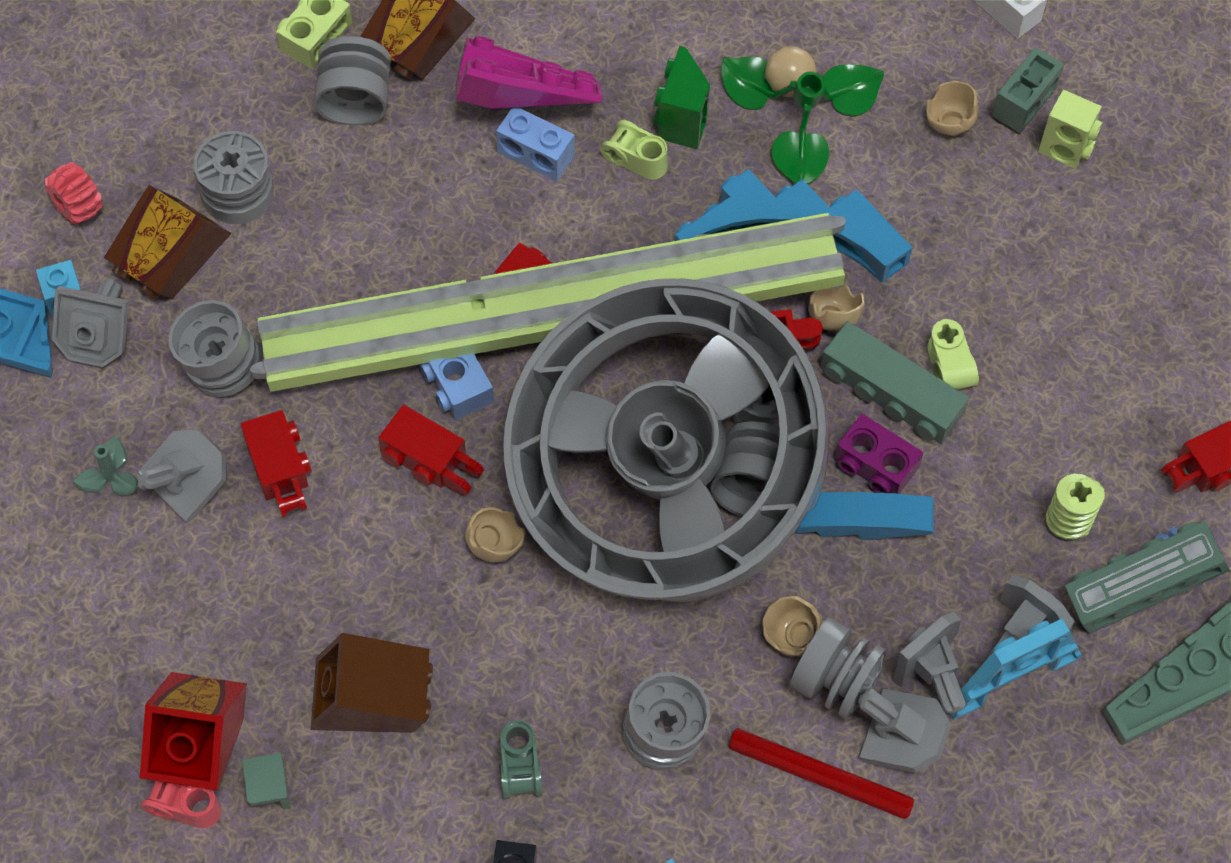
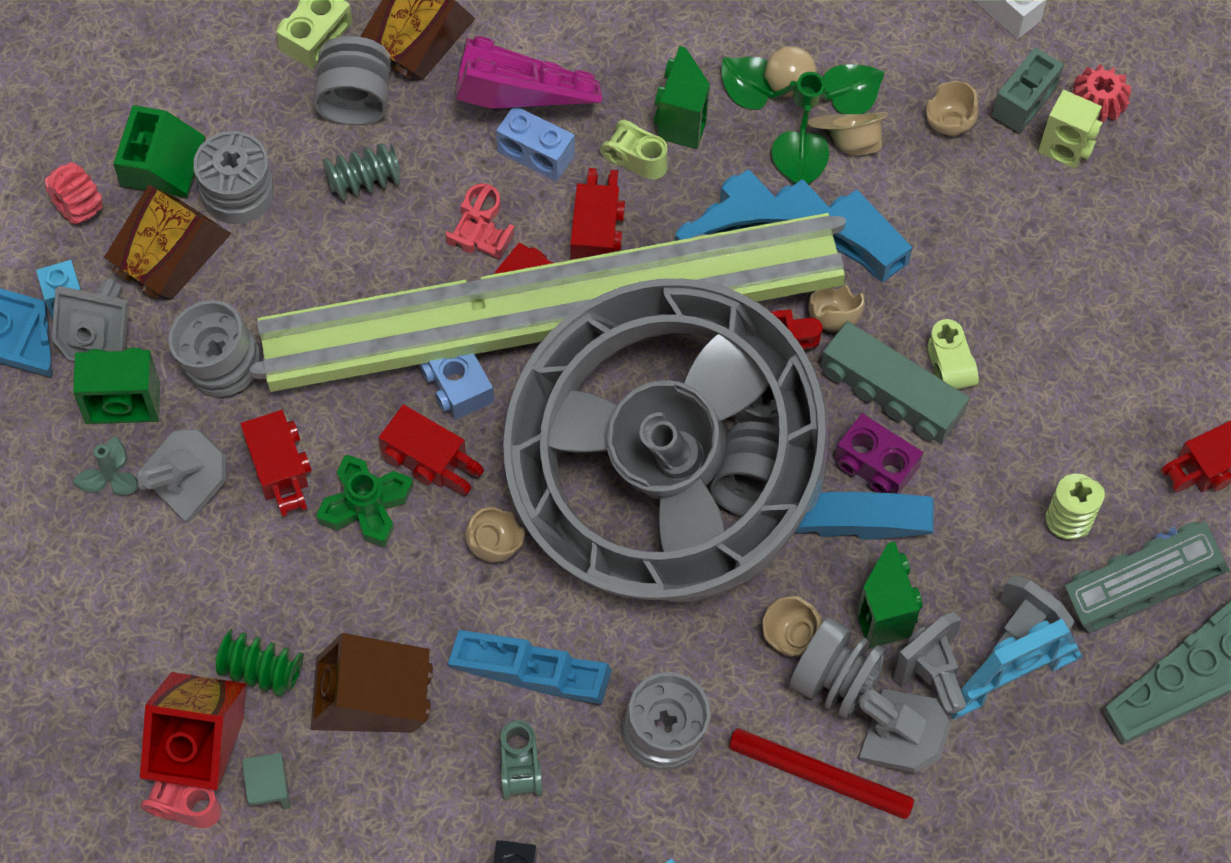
none -> green brick [73,348,160,424]
none -> green slope [113,105,206,198]
none -> green piece [216,628,304,697]
none -> green plant [316,455,413,547]
none -> sand green piece [323,142,401,200]
none -> coral piece [446,183,514,259]
none -> dark azure slope [448,630,612,705]
none -> red hinge [570,168,625,260]
none -> tan piece [807,112,889,156]
none -> green slope [856,541,923,649]
none -> coral gear [1072,63,1131,123]

